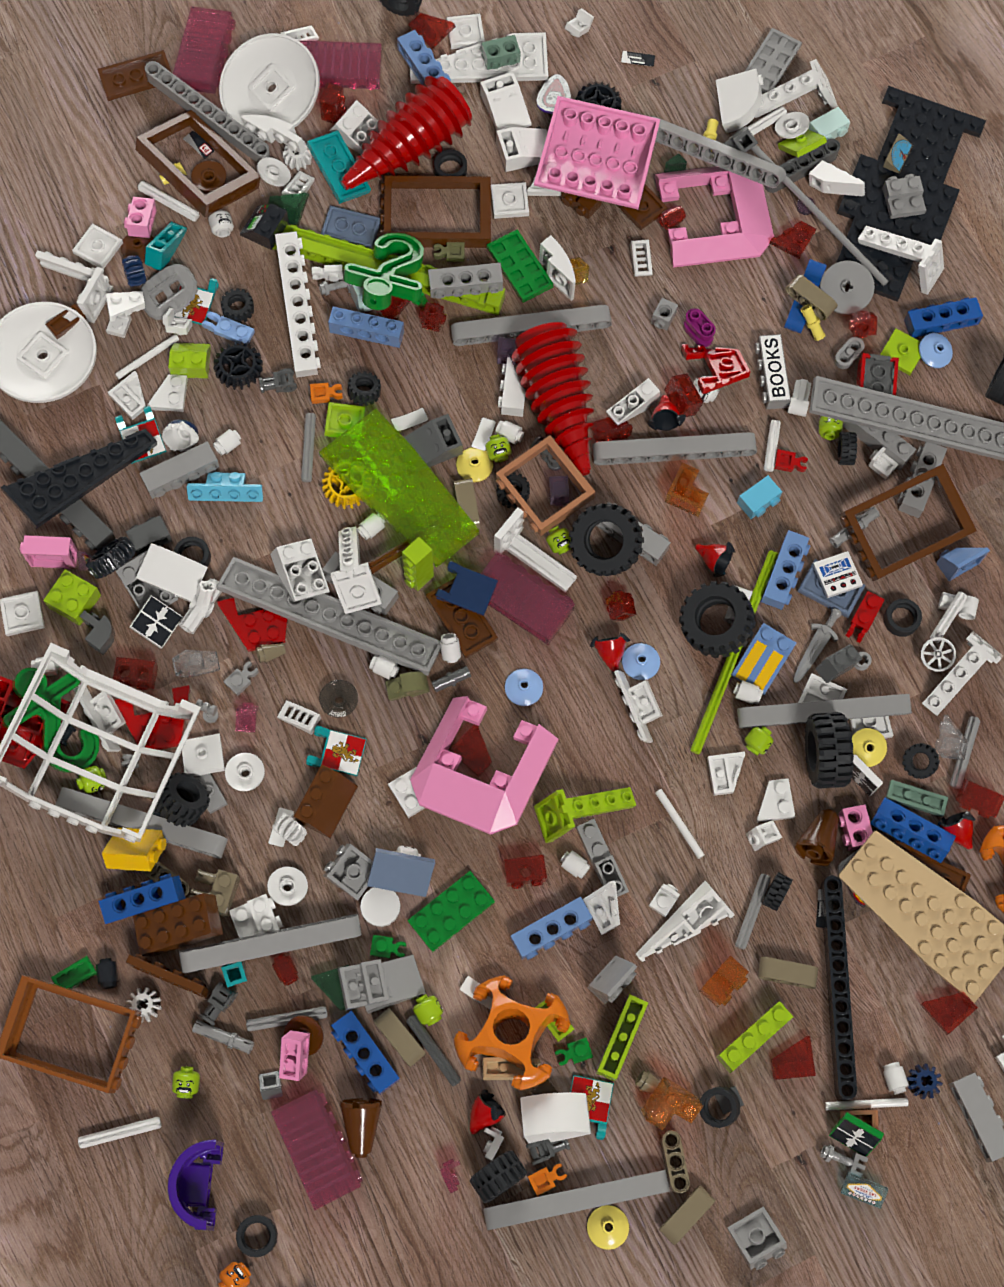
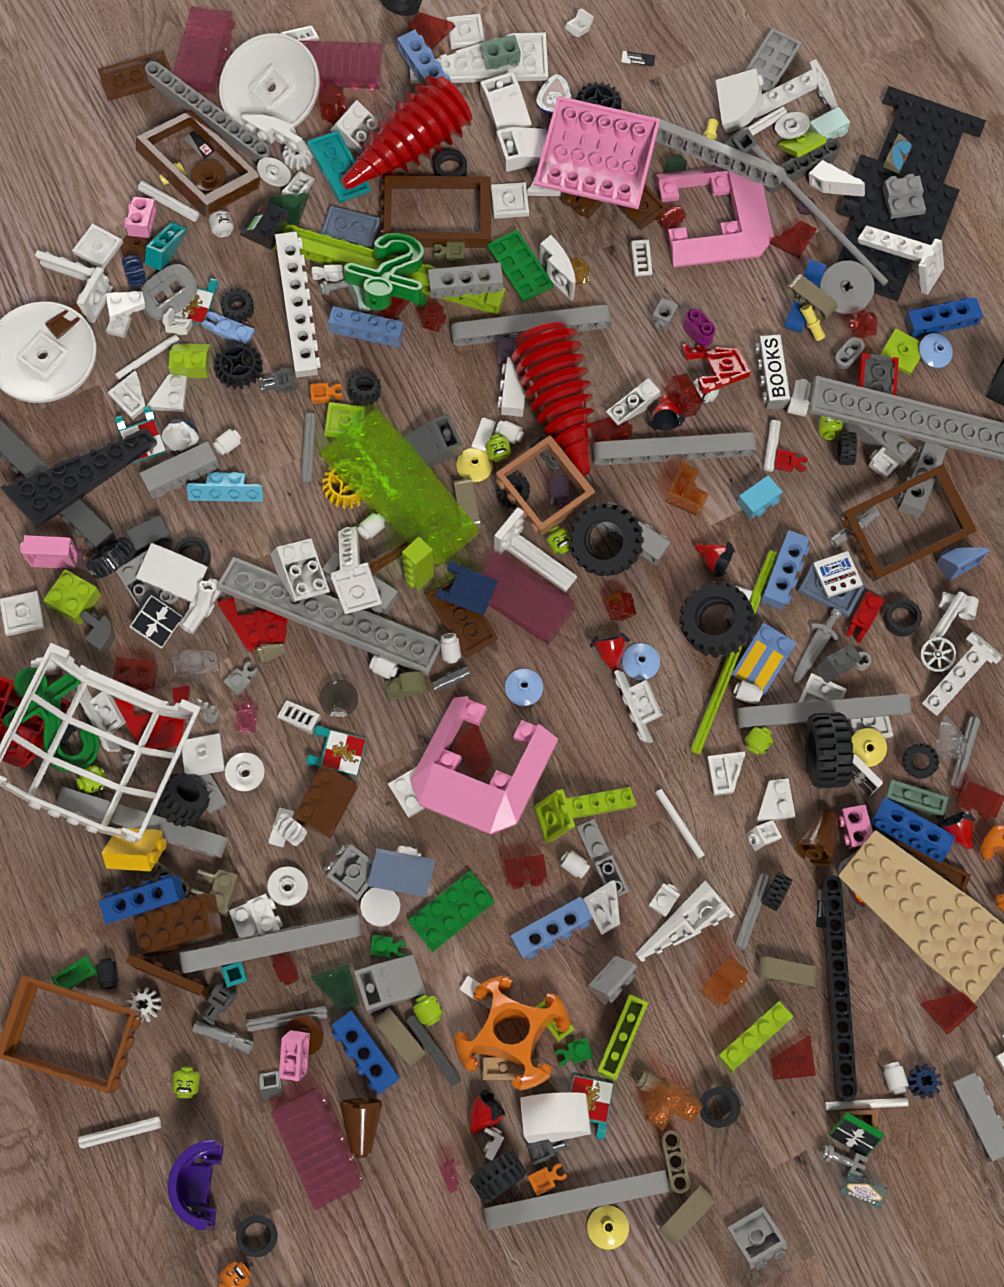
light grey slope [338,959,389,1010] -> none
white sticker [391,408,428,431] -> none

